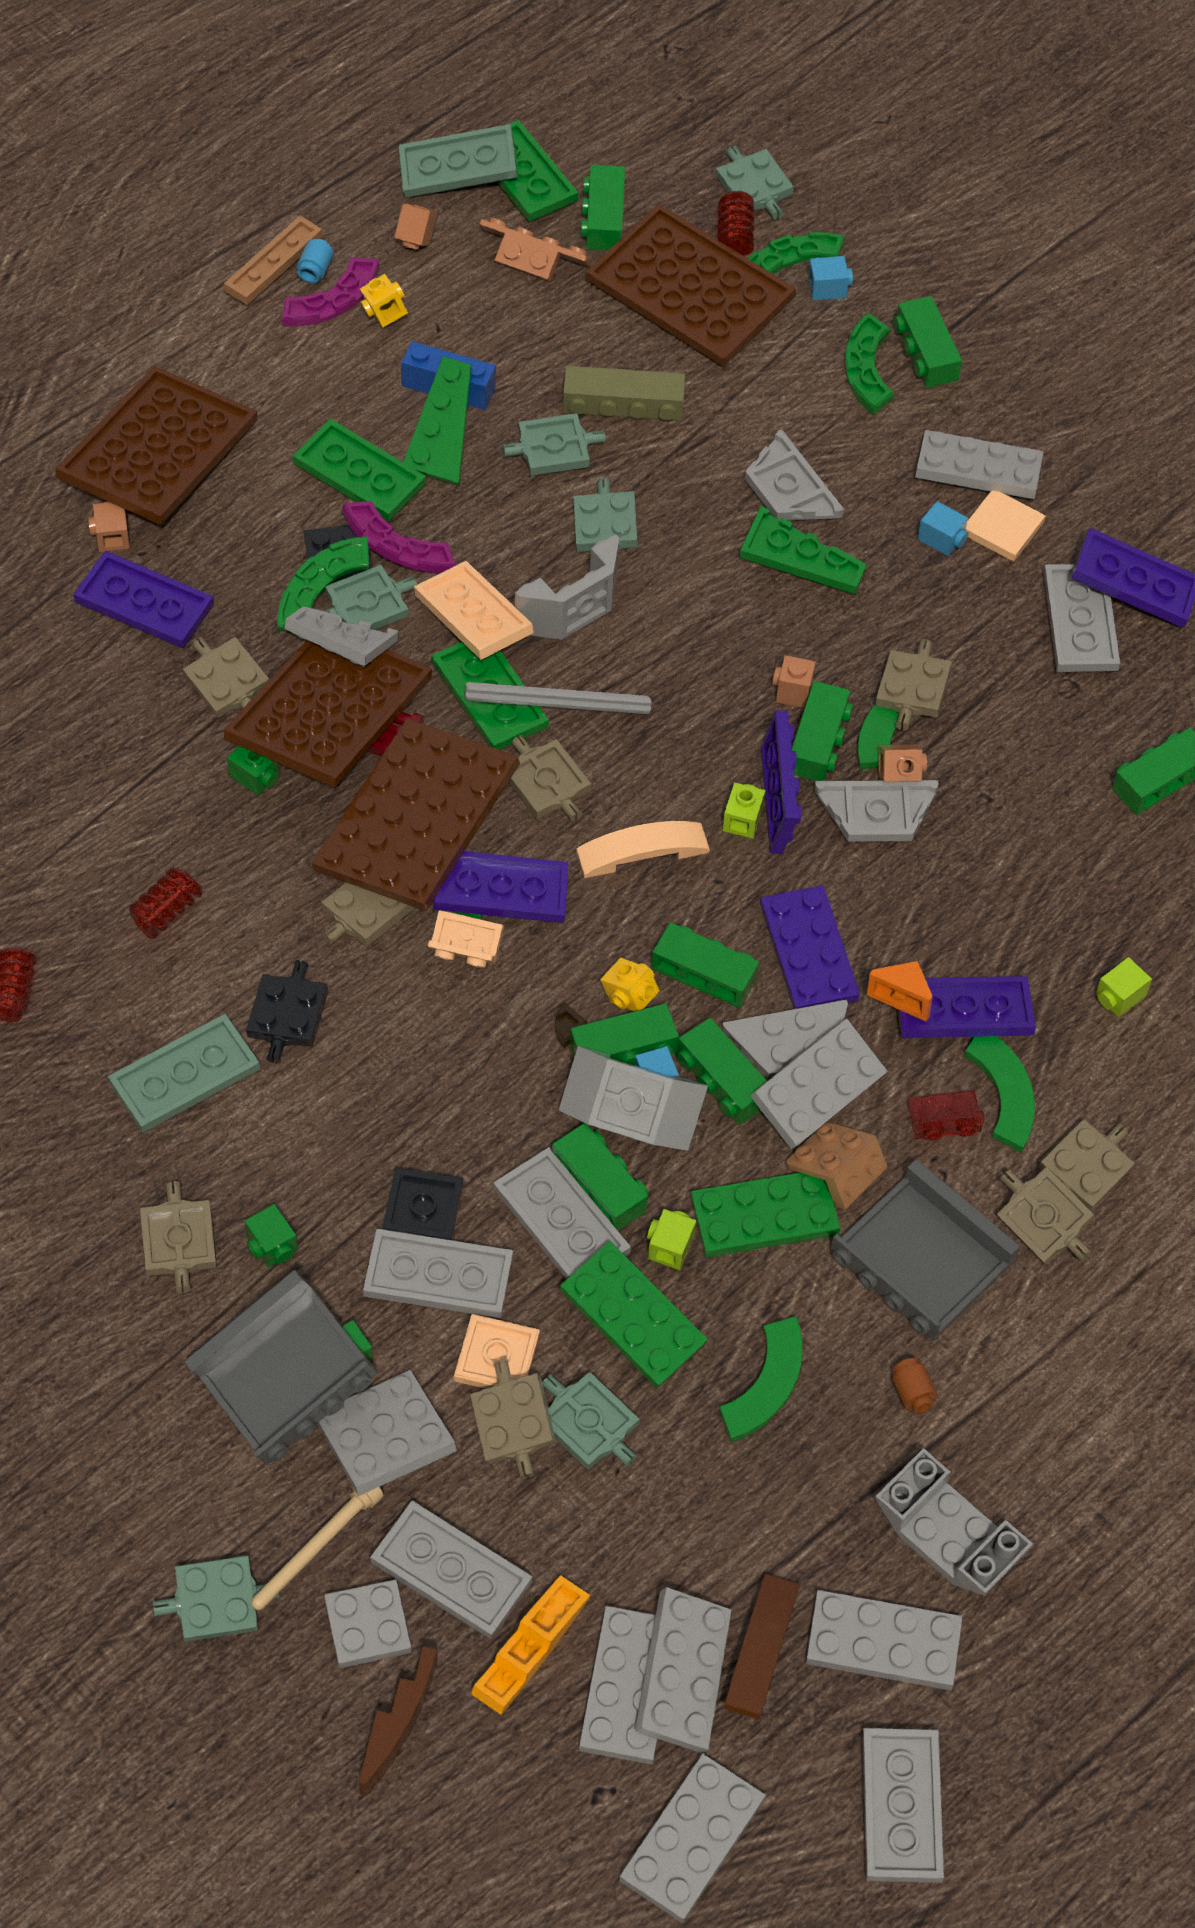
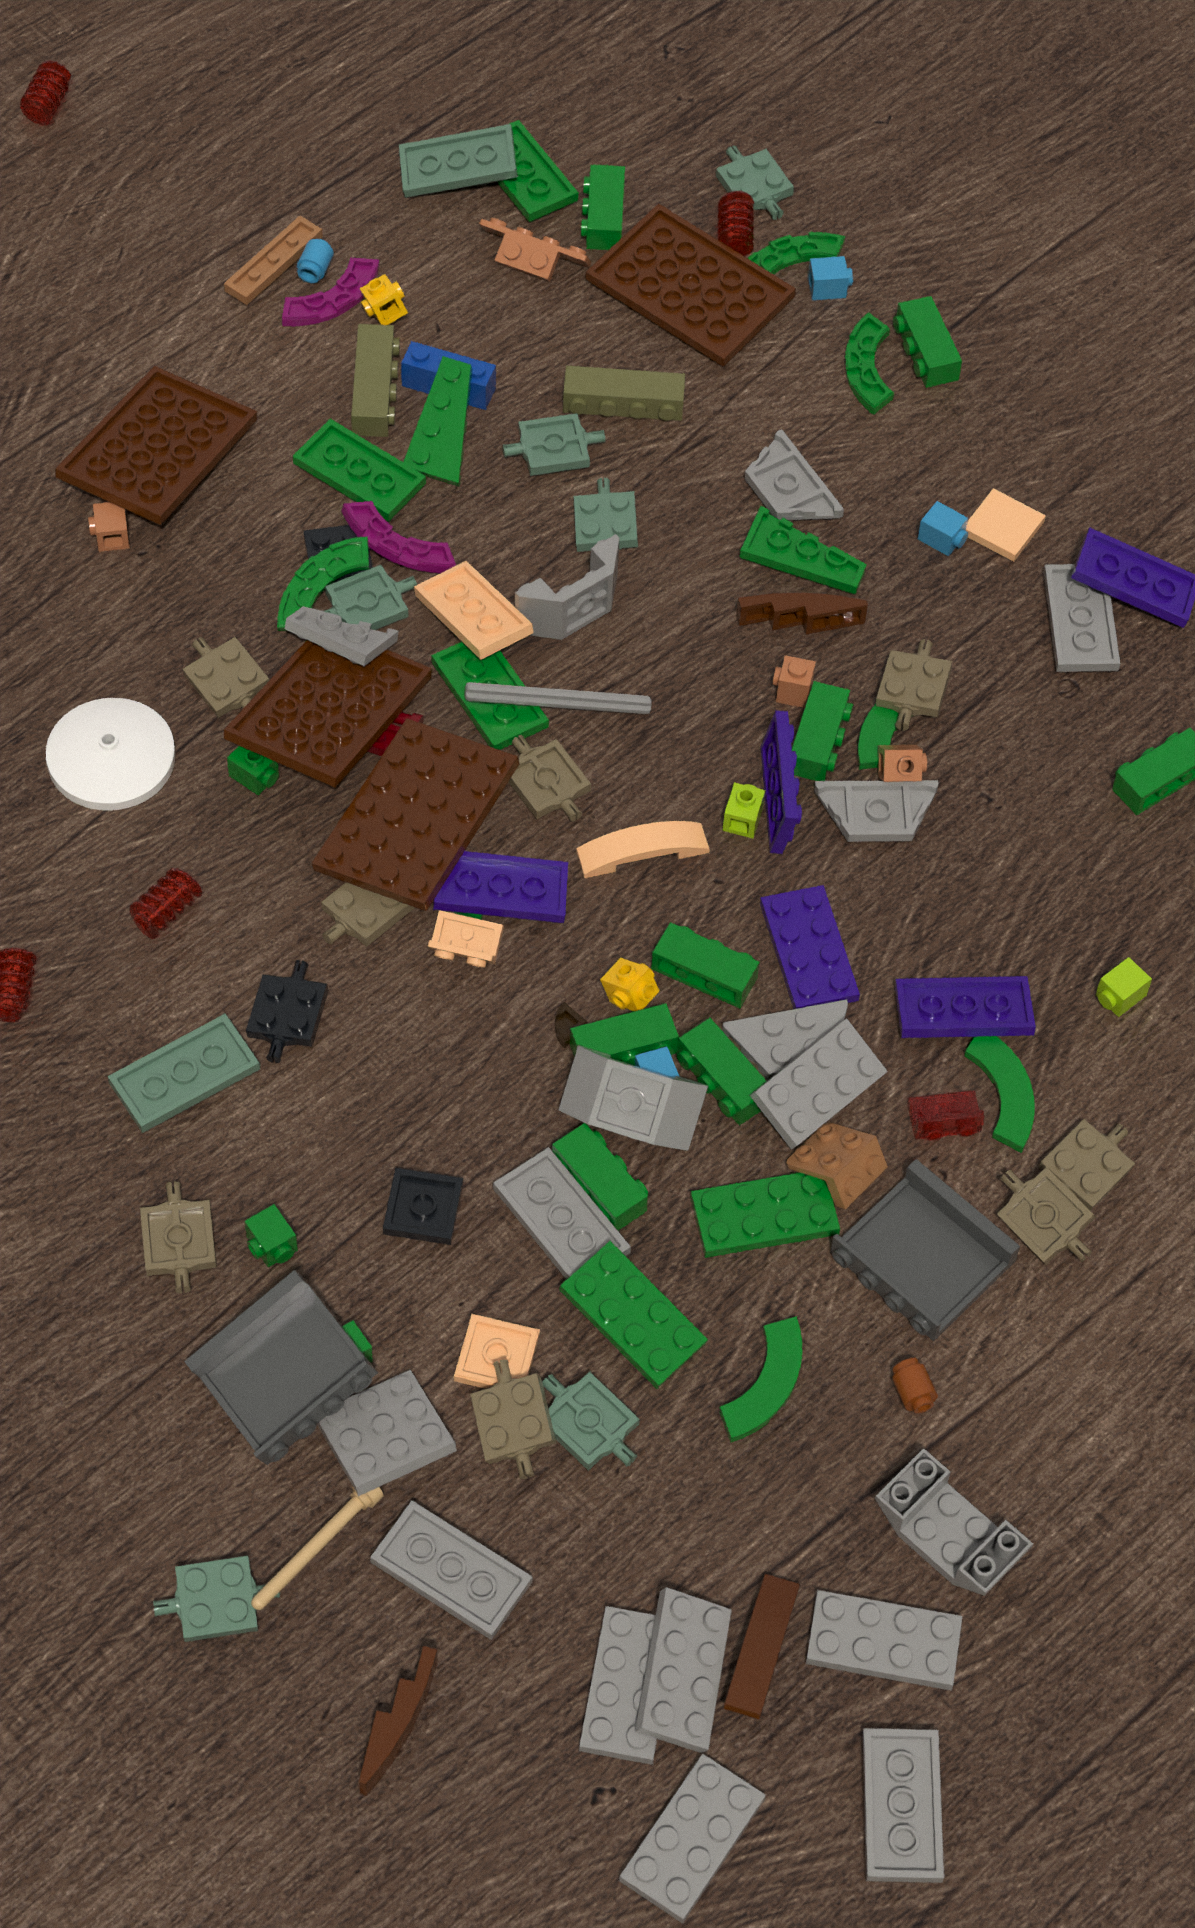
dark purple plate [73,551,214,648] -> none
light grey plate [324,1580,412,1669] -> none
light grey plate [363,1229,513,1318] -> none
nougat brick [394,203,438,250] -> none
light orange slope [471,1575,590,1715] -> none
lime brick [647,1209,696,1270] -> none
orange slope [867,961,933,1022] -> none
light grey plate [915,430,1044,500] -> none
none -> clear red piece [20,60,71,125]
none -> white dish [46,698,175,811]
none -> olive brick [351,324,400,437]
none -> reddish brown slope [736,593,868,635]

